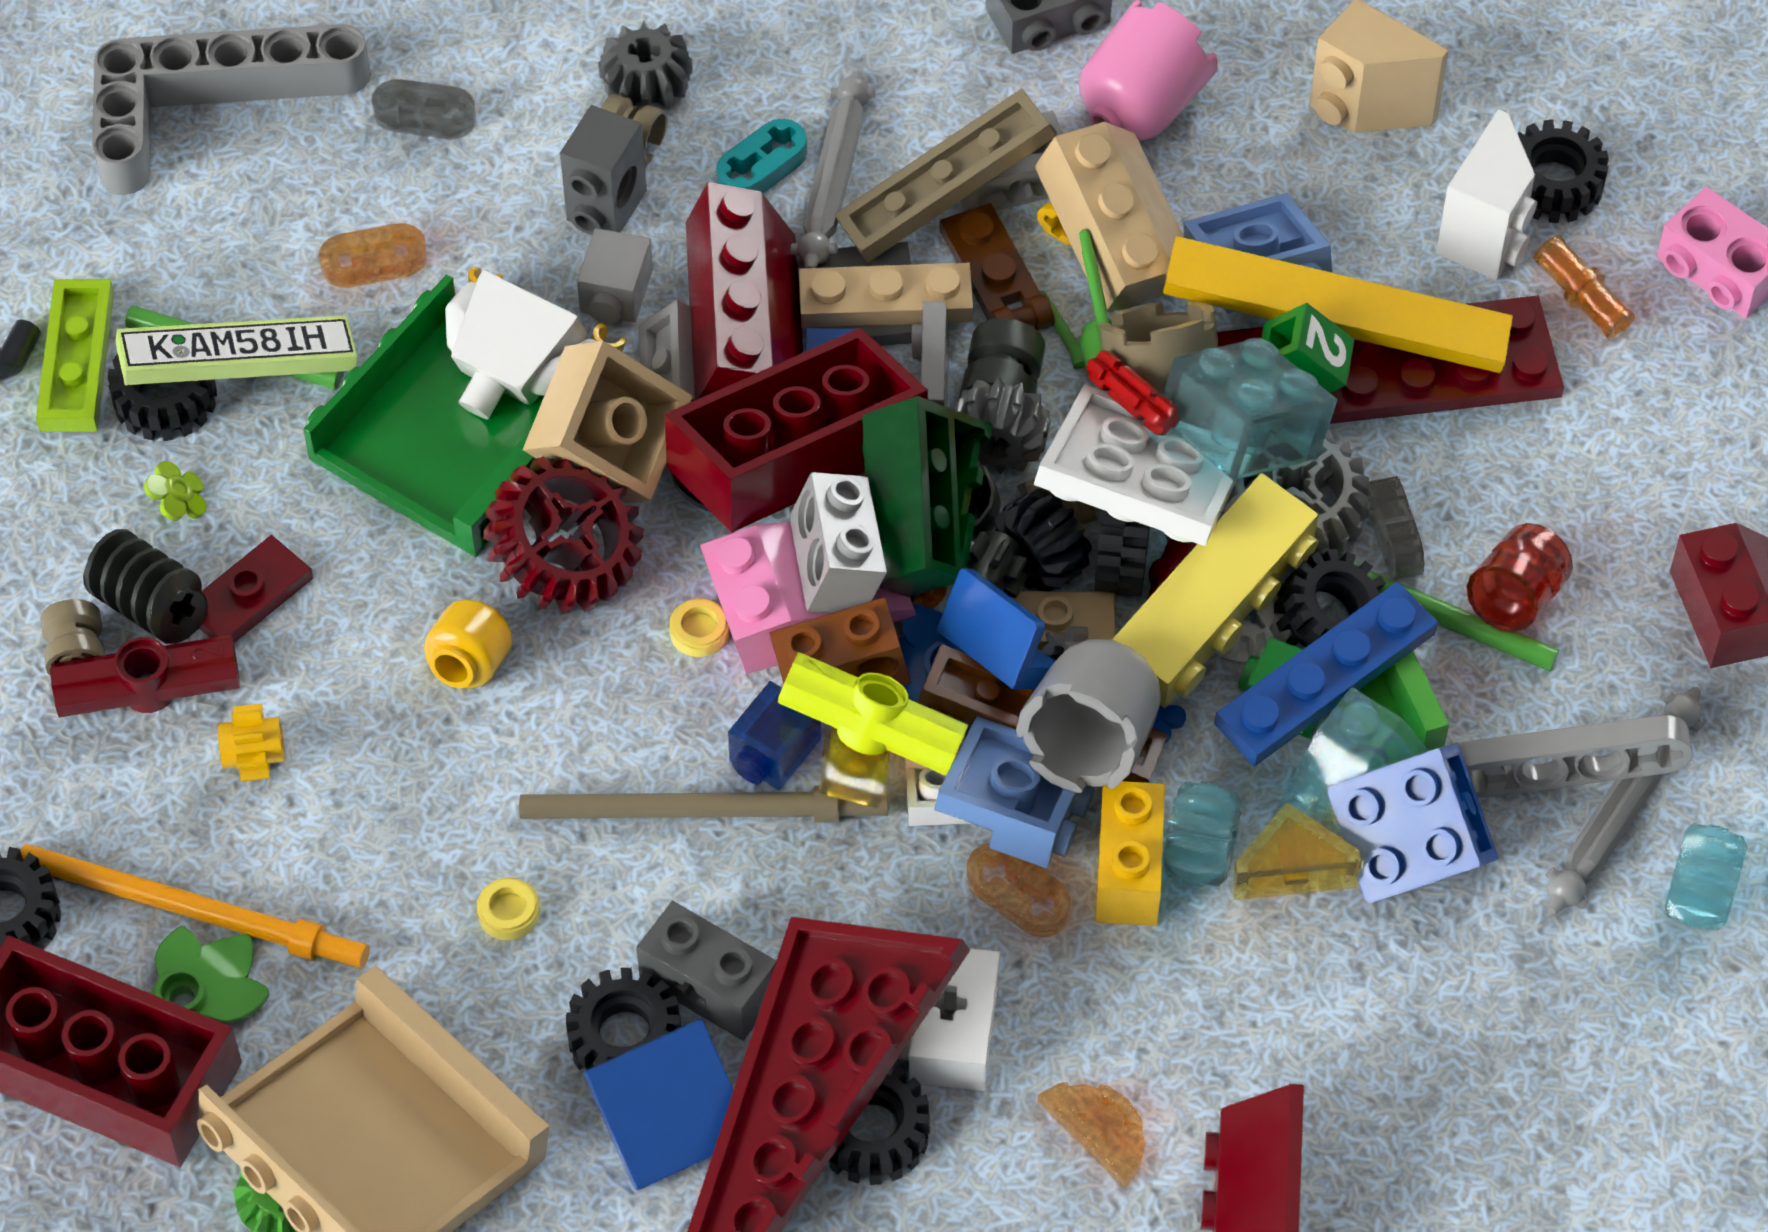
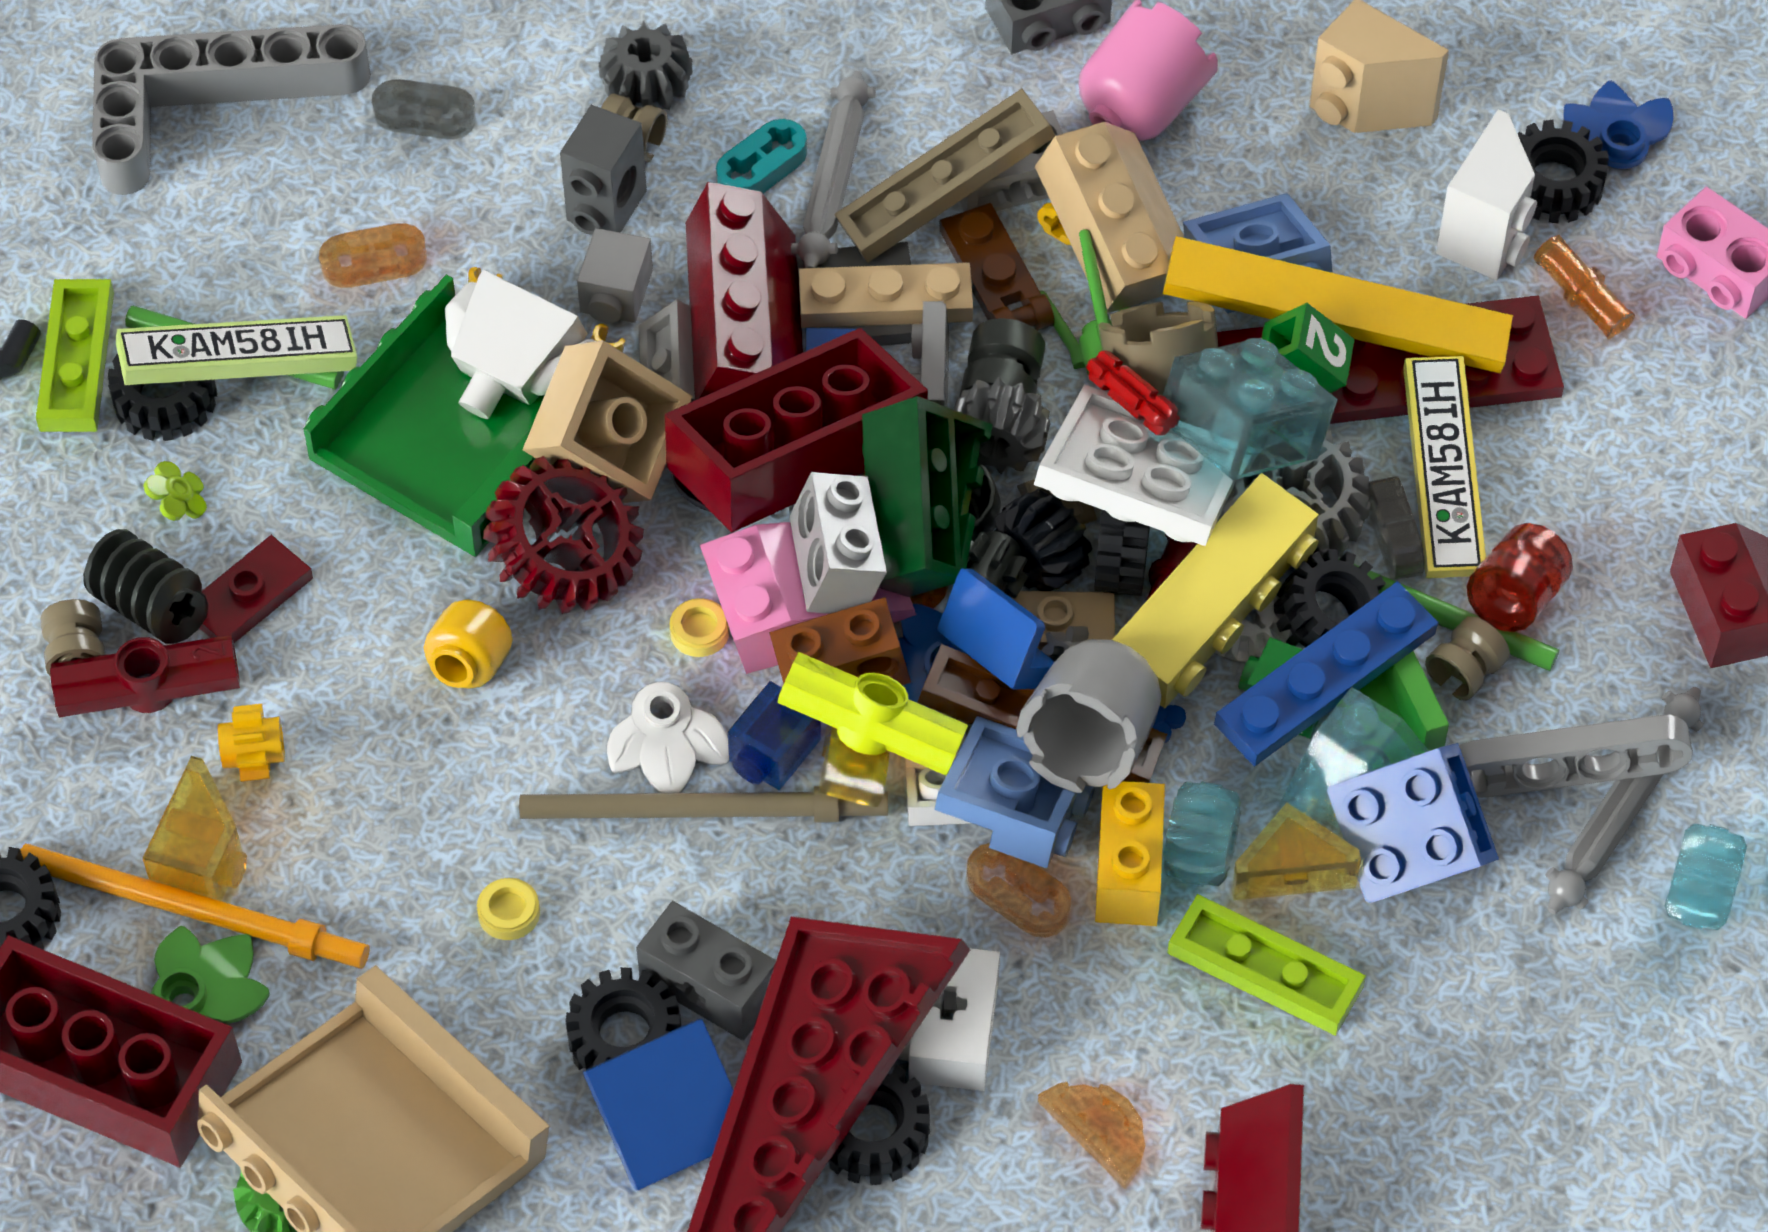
none -> clear yellow slope [143,756,247,901]
none -> white plate [607,682,730,793]
none -> lime plate [1167,894,1366,1036]
none -> tile [1403,356,1487,578]
none -> dark tan wheel [1425,617,1510,701]
none -> blue plate [1563,80,1674,169]

